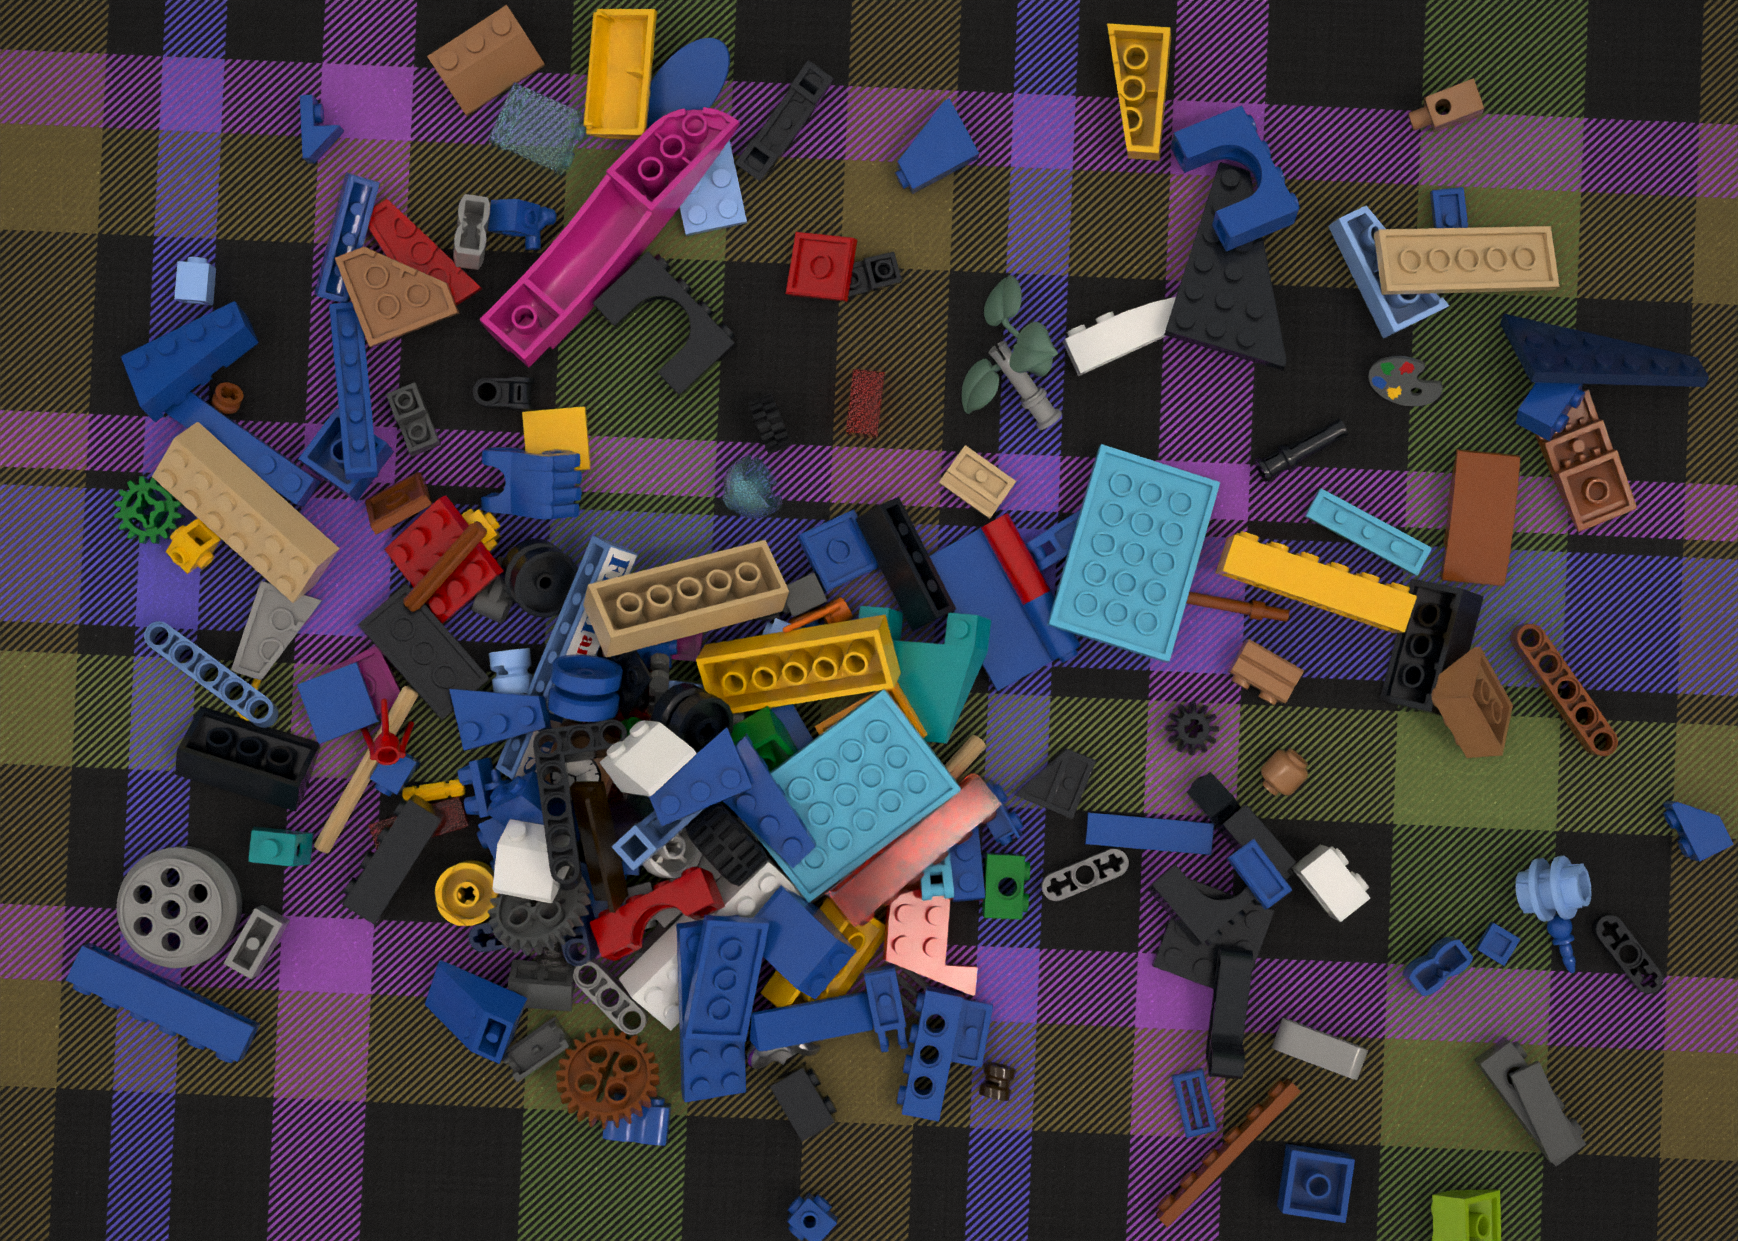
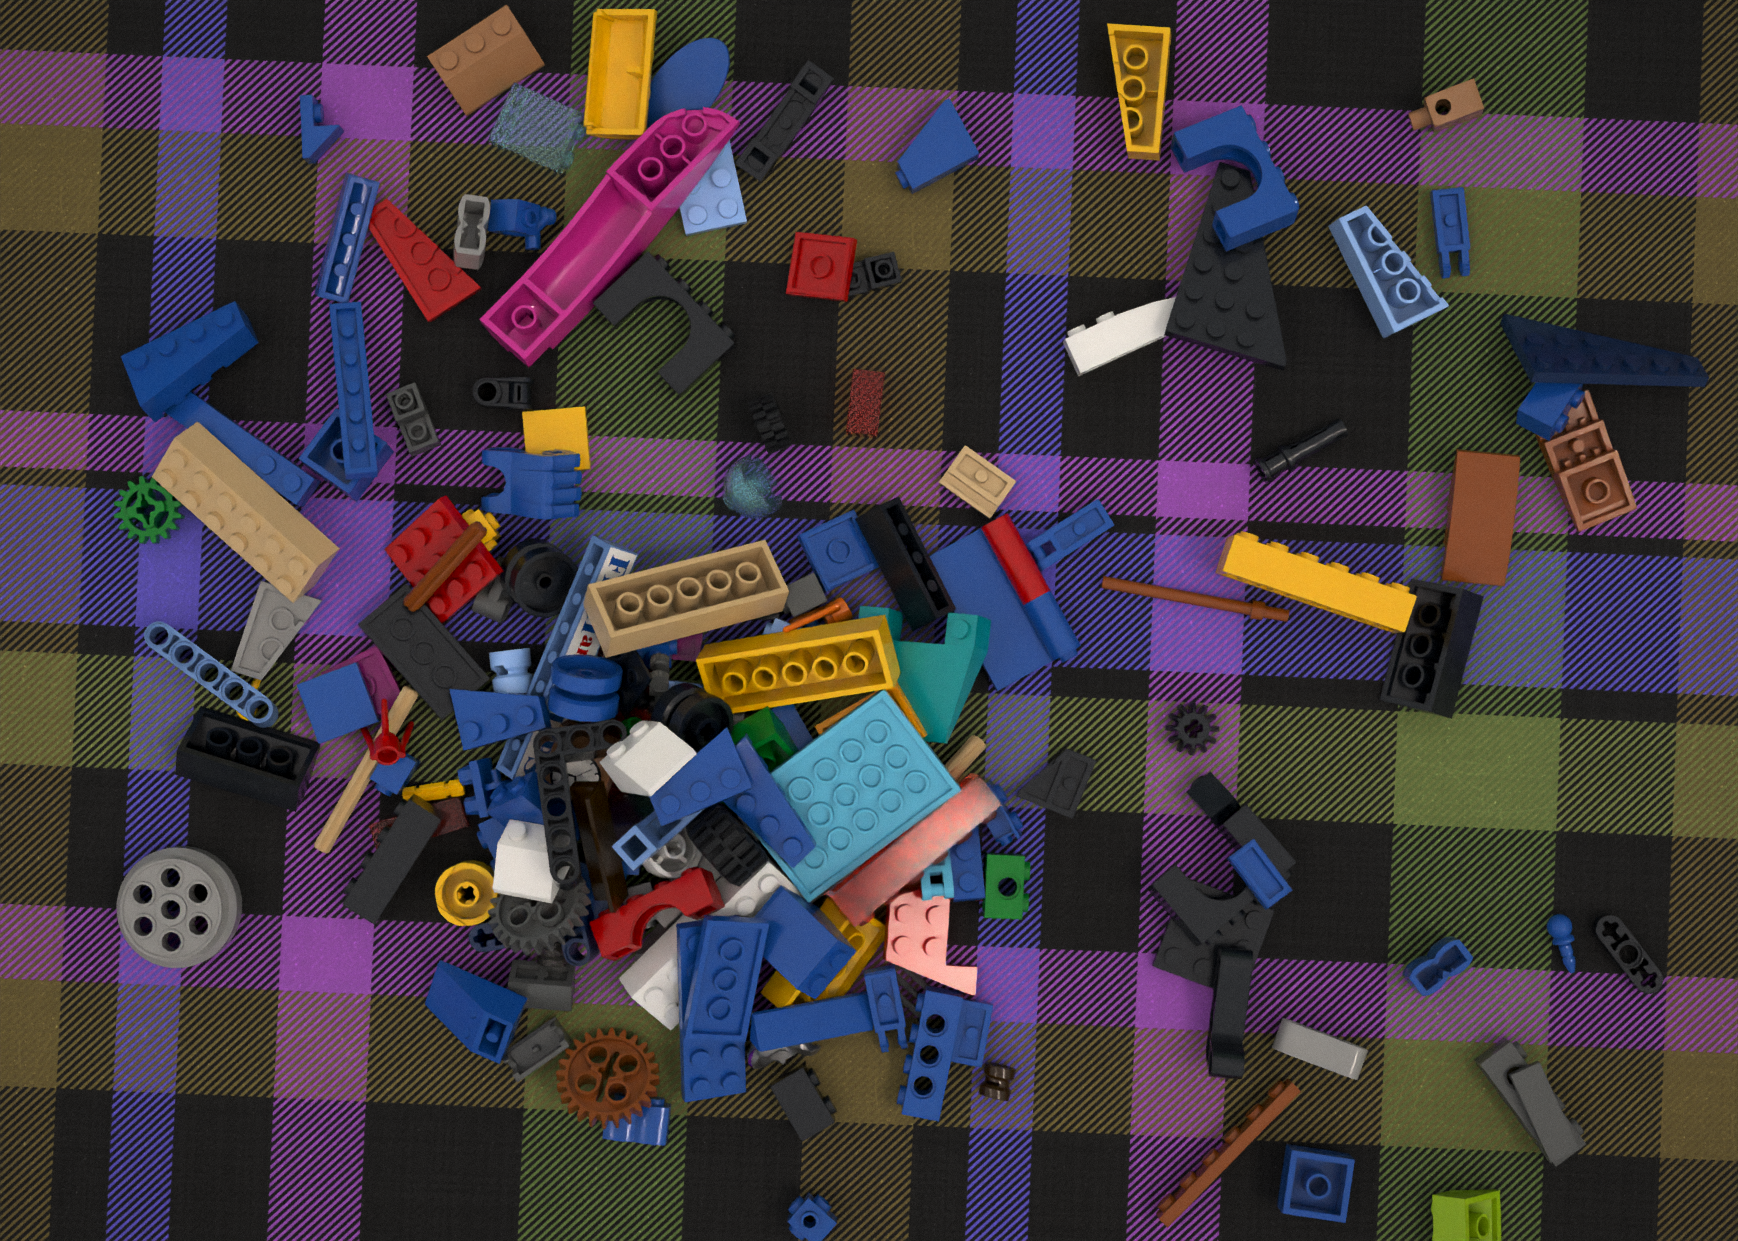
blue brick [66,943,260,1063] -> none
yellow brick [166,518,221,574] -> none
light blue brick [174,257,216,305] -> none
dark orange bush [212,382,244,414] -> none
light grey brick [223,905,290,979] -> none
teal torso [248,827,314,866] -> none
medium nougat plate [335,247,459,348] -> none
dark orange tile [365,472,432,535] -> none
light grey beam [573,959,648,1035] -> none
sand green plant [961,275,1058,414] -> none
light grey pin [989,341,1062,430] -> none
flat silver beam [1041,848,1129,901] -> none
medium azure plate [1047,444,1220,663] -> none
blue tile [1085,812,1214,855] -> none
blue tile [1171,1068,1217,1138] -> none
medium nougat brick [1227,639,1304,706] -> none
medium nougat head [1261,748,1308,796] -> none
white brick [1291,844,1370,922] -> none
medium azure plate [1304,488,1432,576] -> none
dark grey piece [1368,356,1443,406] -> none
tan plate [1374,226,1560,295] -> none
medium nougat slope [1432,647,1513,758] -> none
blue plate [1475,922,1520,966] -> none
dark orange beam [1510,624,1618,756] -> none
light blue piece [1516,856,1591,922] -> none
blue slope [1663,801,1734,862] -> none

